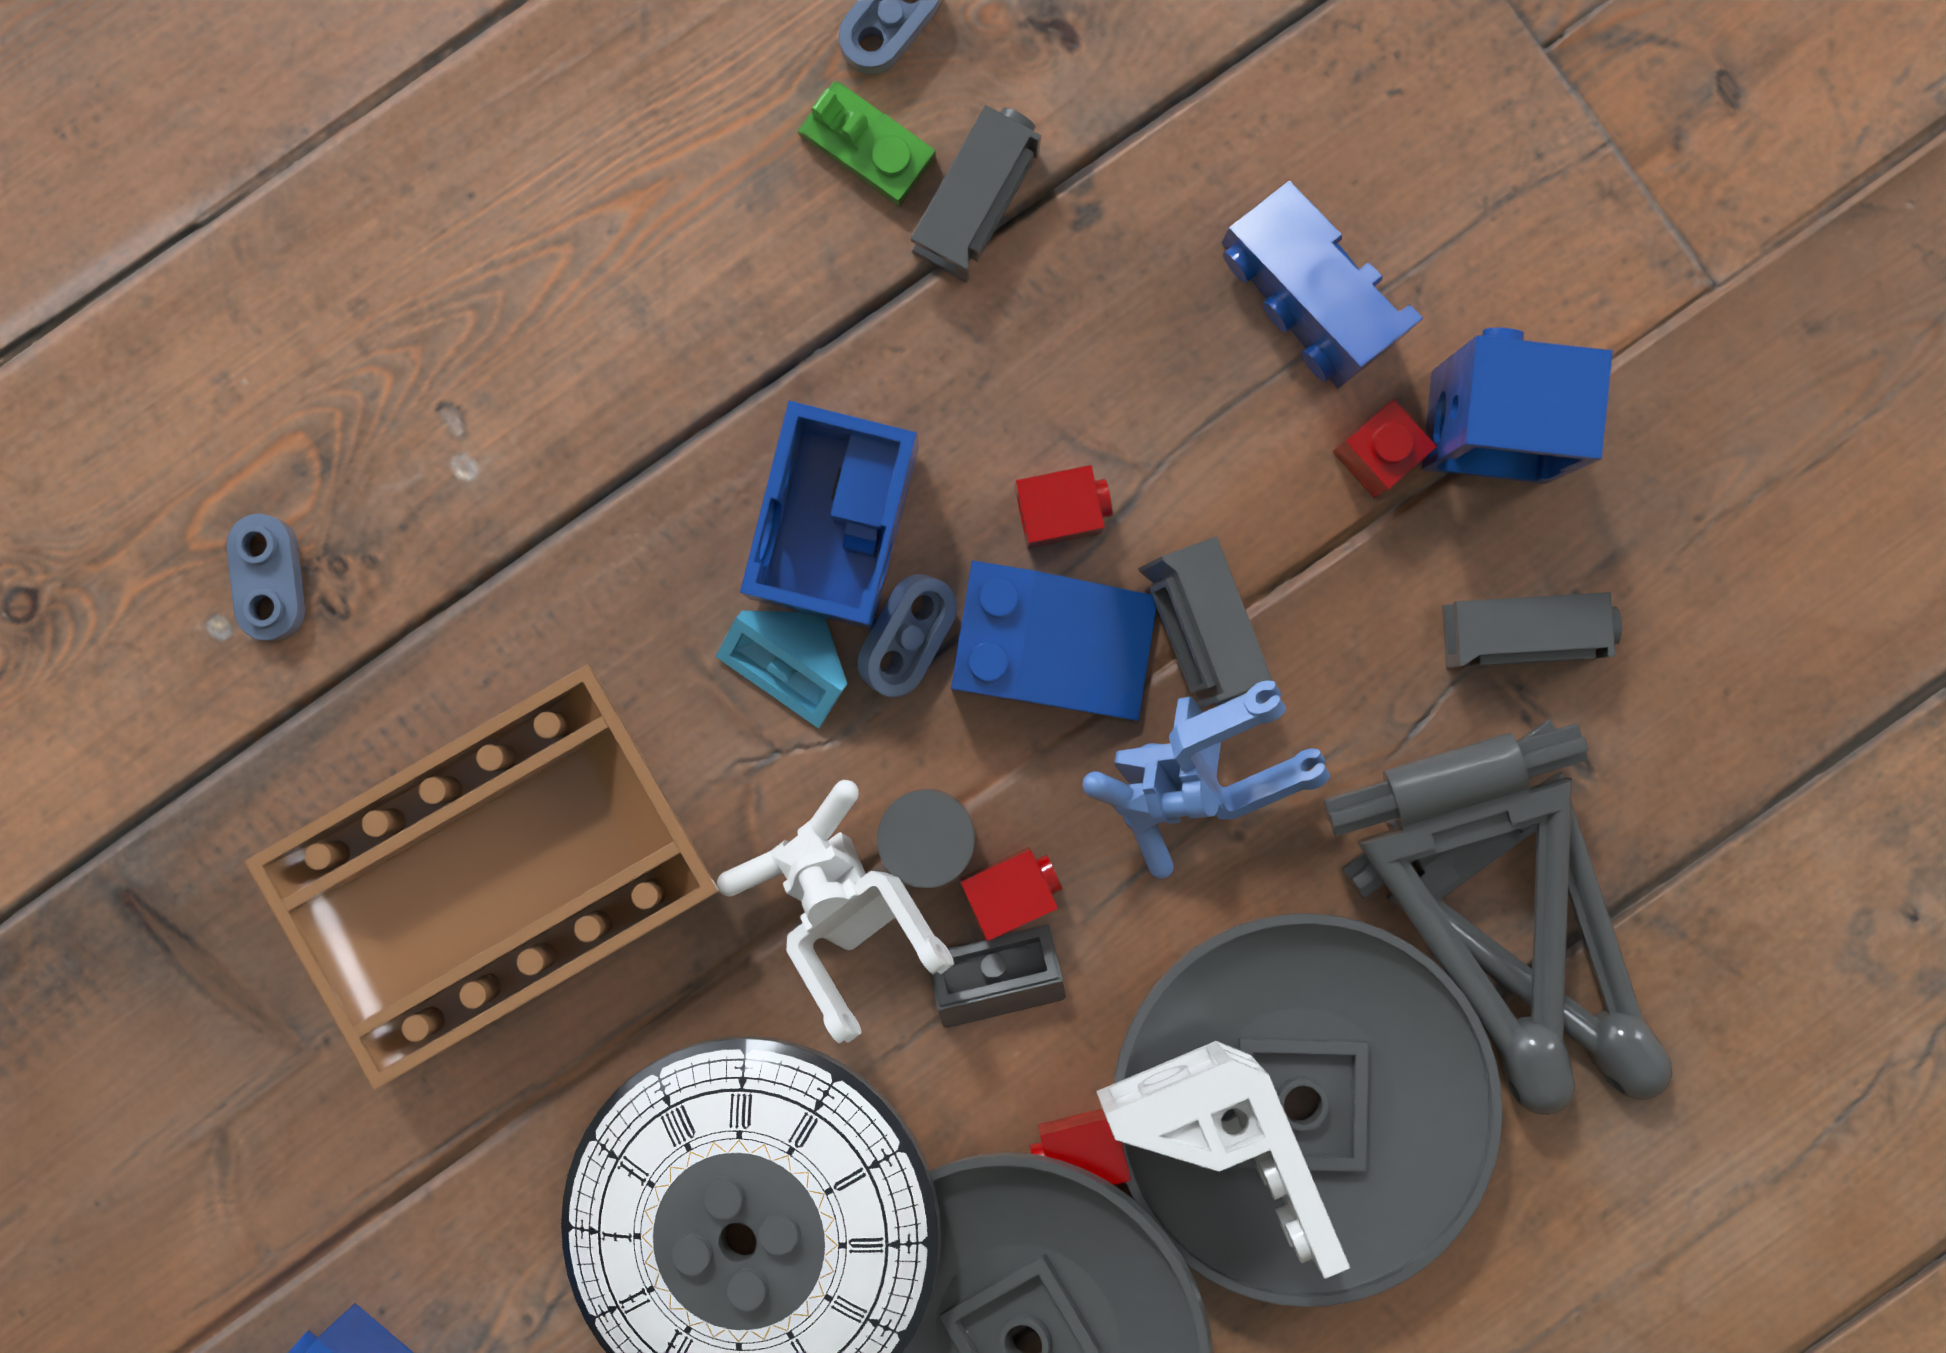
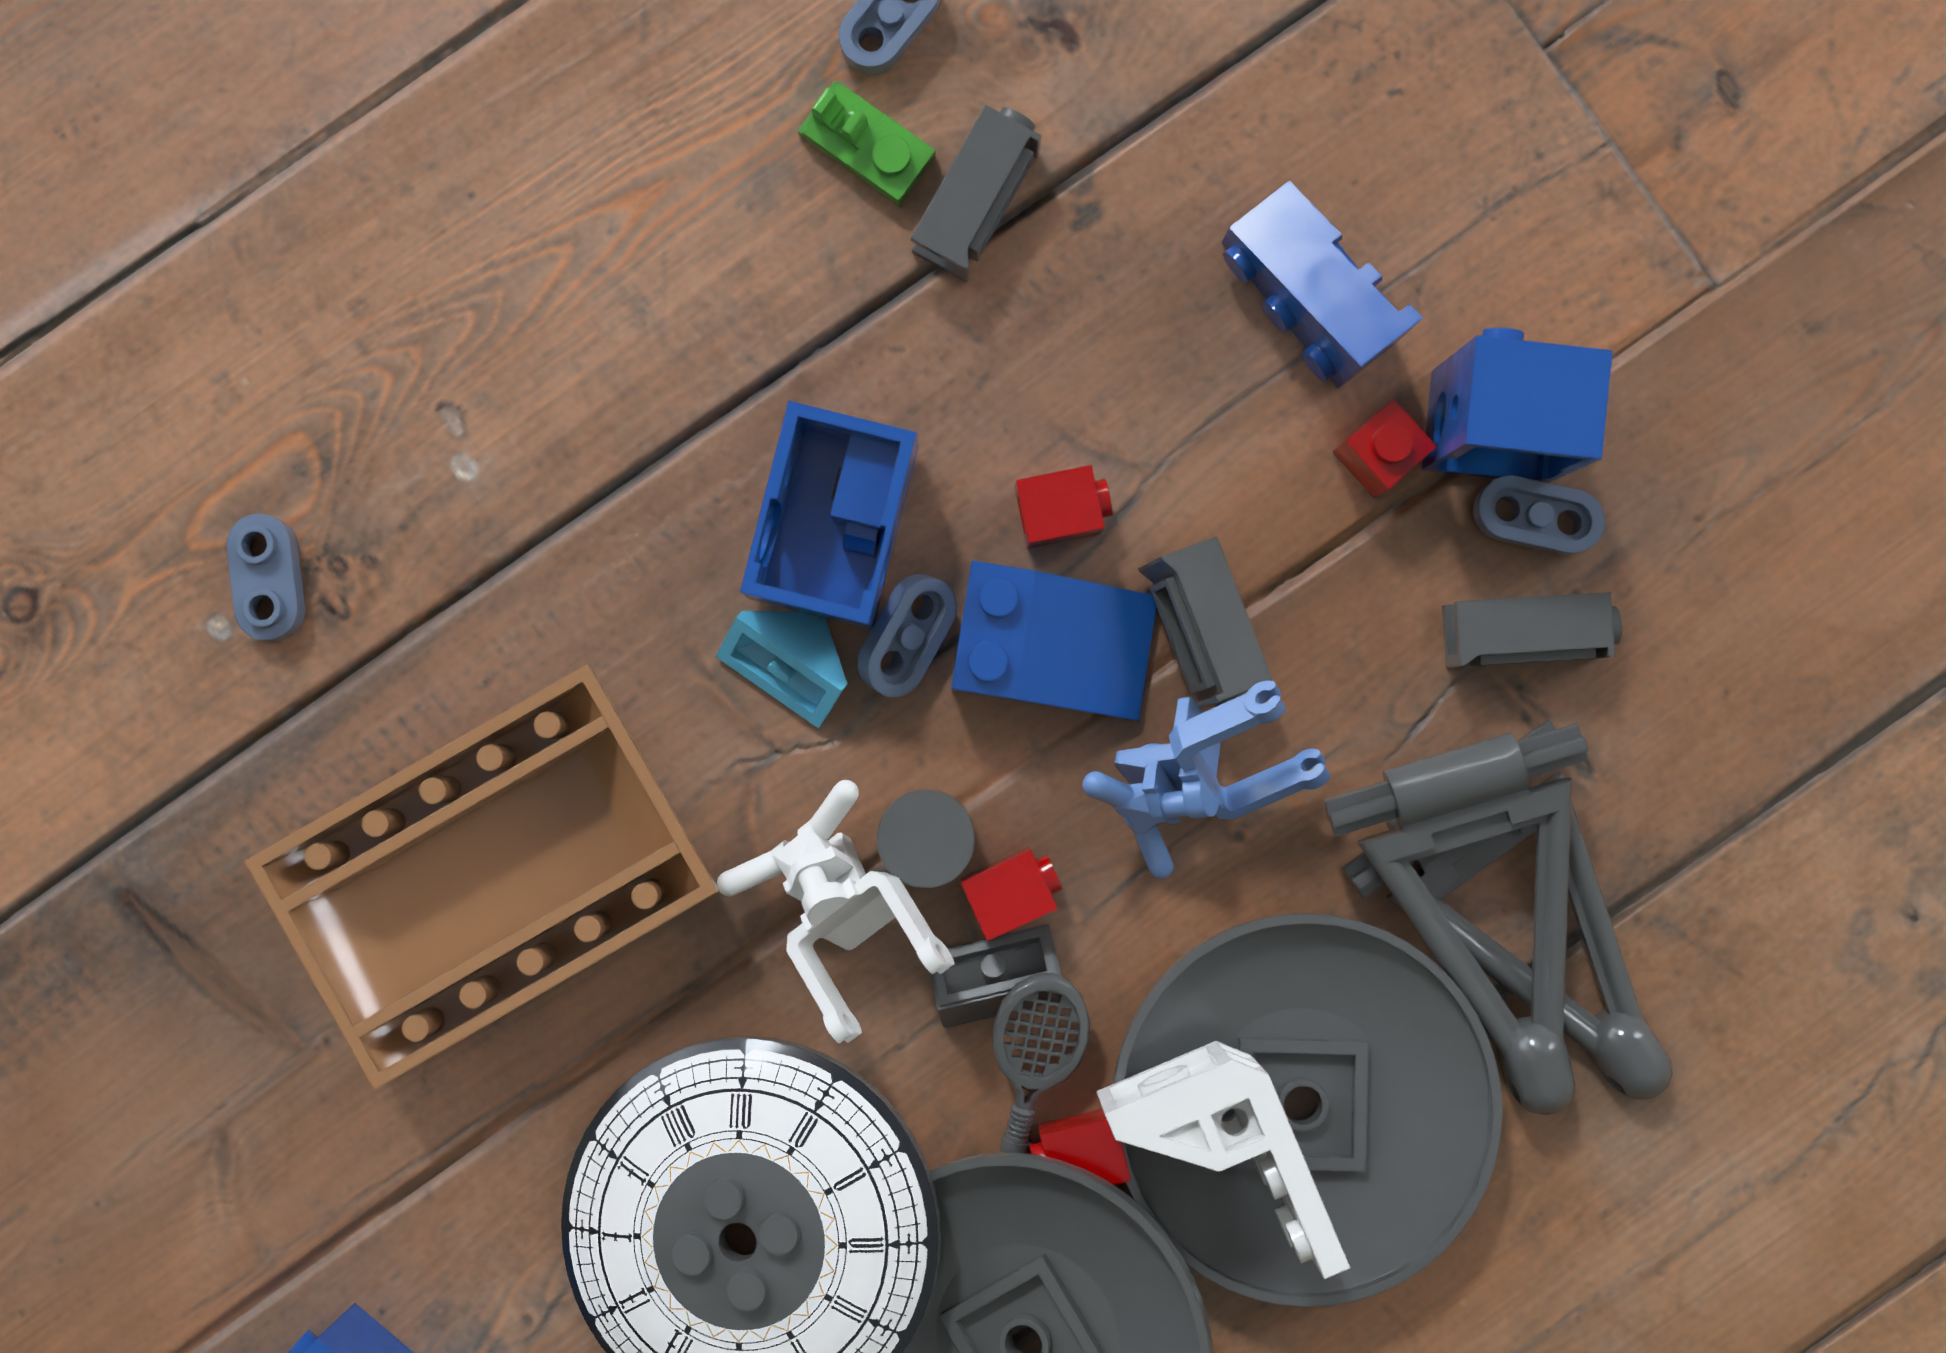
none -> dark grey piece [992,973,1090,1154]
none -> sand blue plate [1473,475,1605,555]

